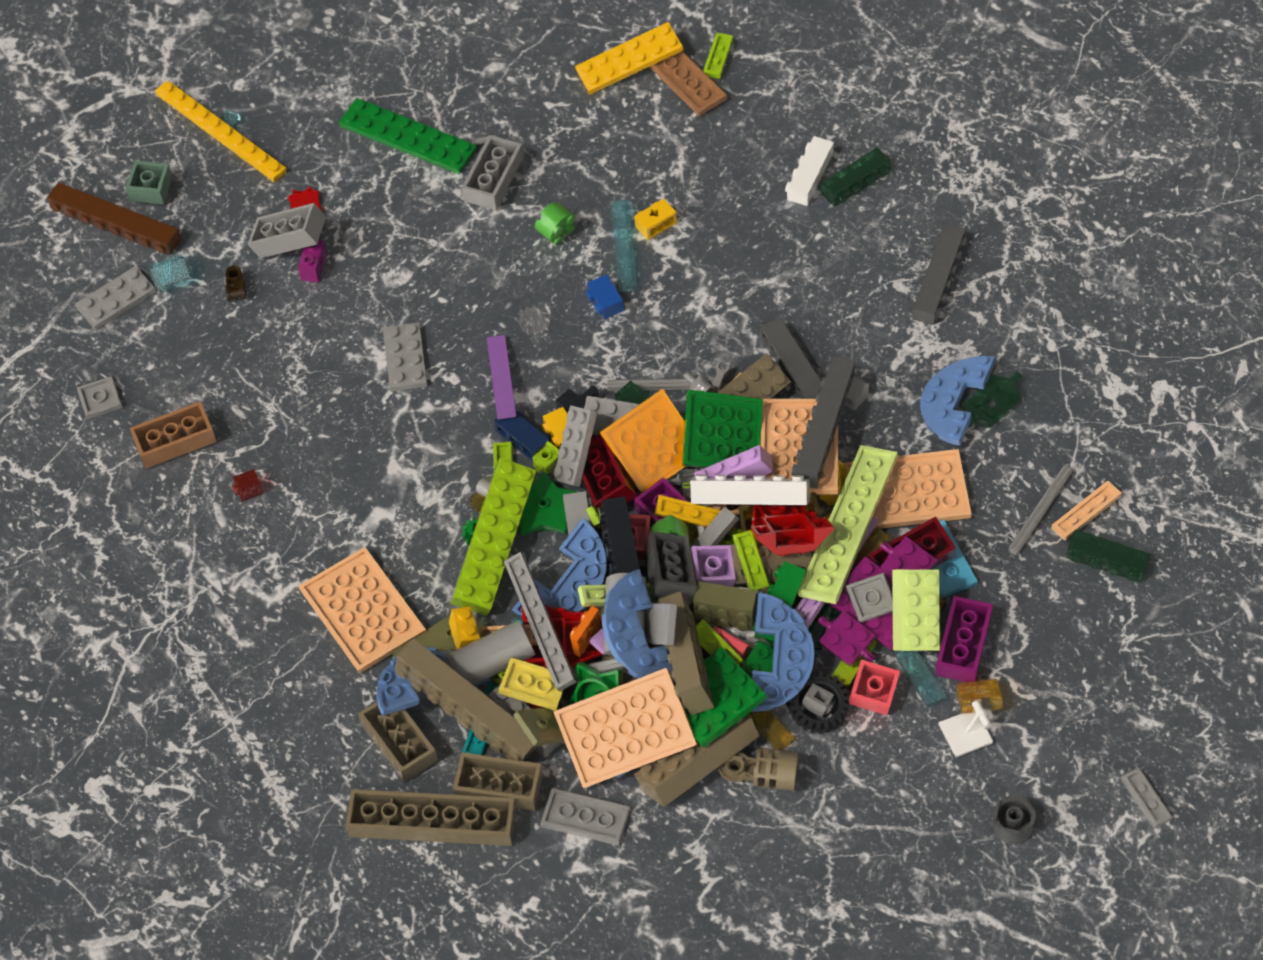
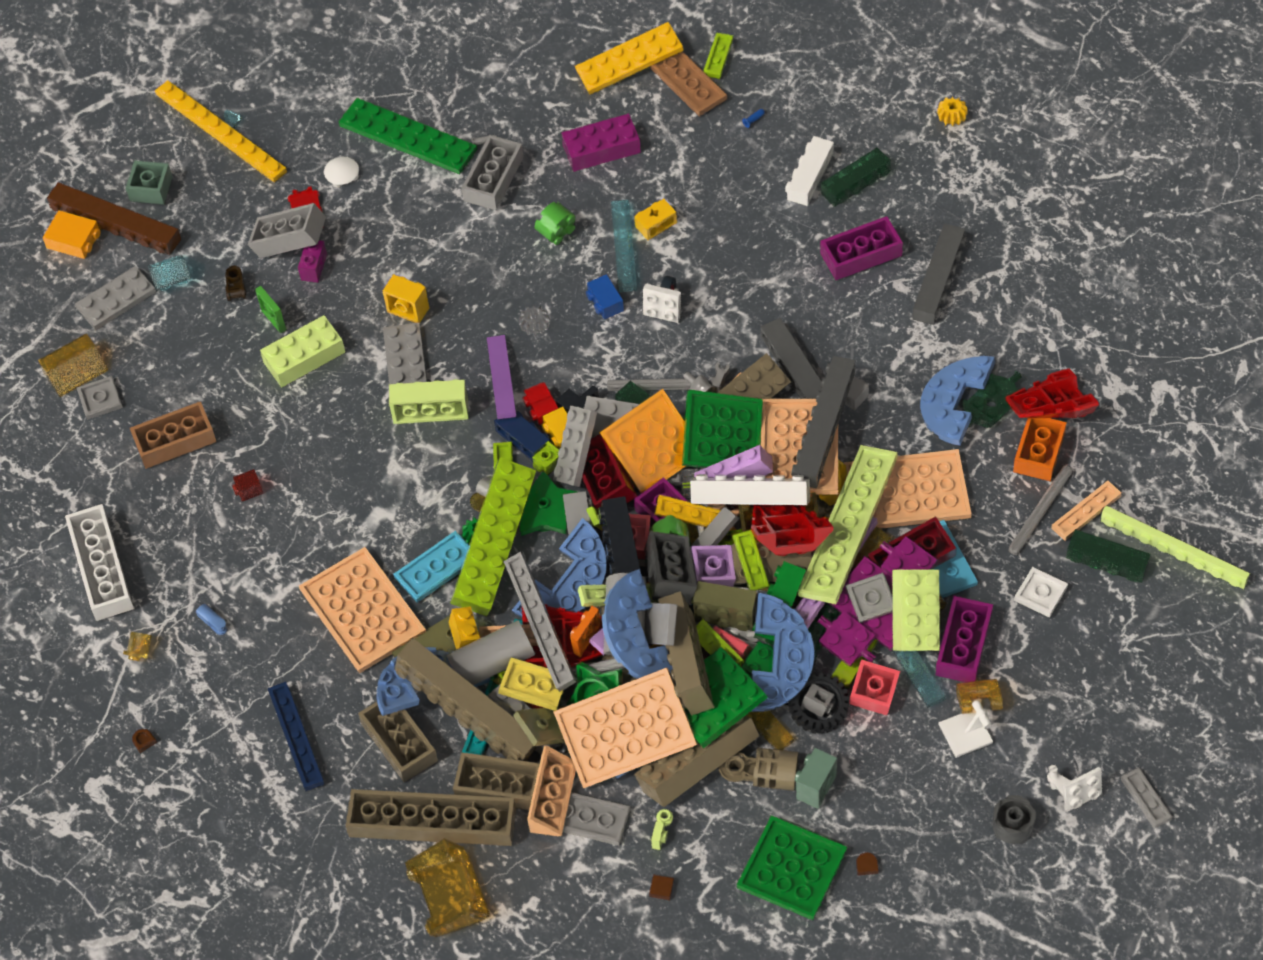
none -> clear yellow slope [38,333,108,397]
none -> light orange brick [42,210,101,259]
none -> white brick [65,504,134,621]
none -> clear yellow bracket [123,631,152,661]
none -> reddish brown tile [132,729,157,753]
none -> medium blue bar [196,604,227,635]
none -> bright green tile [255,286,286,333]
none -> yellowish green brick [260,315,345,388]
none -> dark blue plate [267,682,324,792]
none -> white dish [324,157,359,187]
none -> yellow brick [383,274,429,324]
none -> yellowish green brick [389,379,469,424]
none -> medium azure plate [393,531,469,603]
none -> clear yellow windscreen [405,838,490,937]
none -> red brick [522,382,558,425]
none -> light nougat slope [527,745,576,836]
none -> magenta brick [561,113,641,172]
none -> white plate [643,276,681,323]
none -> reddish brown tile [649,875,674,900]
none -> yellowish green plate [651,809,673,850]
none -> green plate [737,815,847,920]
none -> blue piece [742,109,765,128]
none -> sand green brick [795,748,837,809]
none -> magenta brick [820,216,903,281]
none -> reddish brown tile [856,852,878,875]
none -> yellow gear [937,96,968,127]
none -> red wedge [1005,368,1099,418]
none -> orange brick [1013,418,1067,482]
none -> white plate [1014,567,1068,618]
none -> white plate [1047,765,1102,812]
none -> yellowish green plate [1101,506,1250,589]

